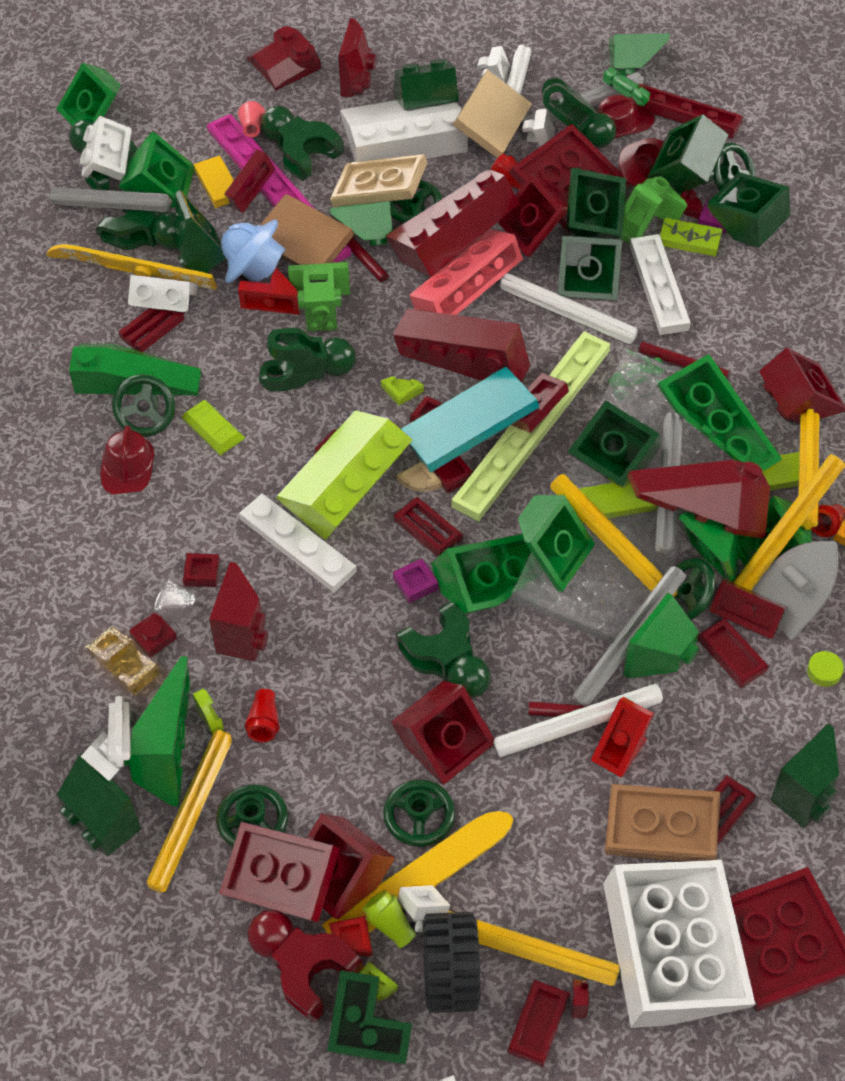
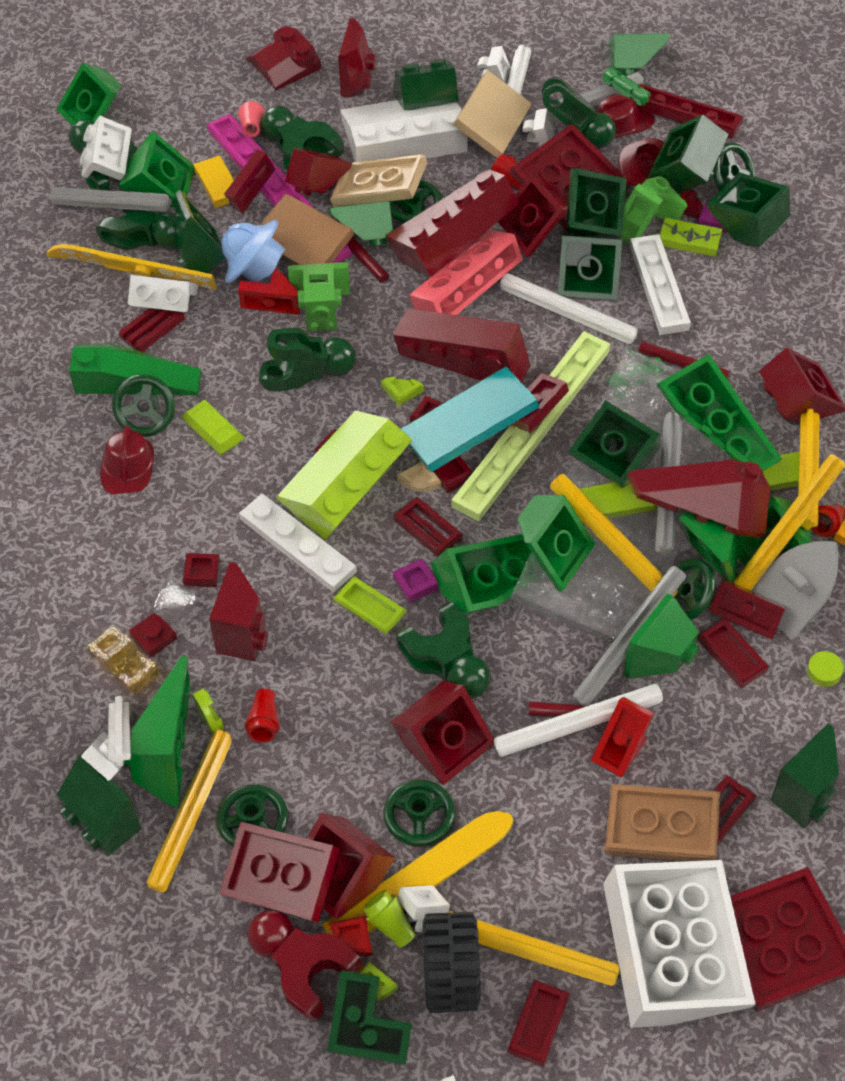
dark red tile [572,979,589,1019] -> none
none -> dark red slope [285,148,352,196]
none -> lime tile [333,576,407,635]

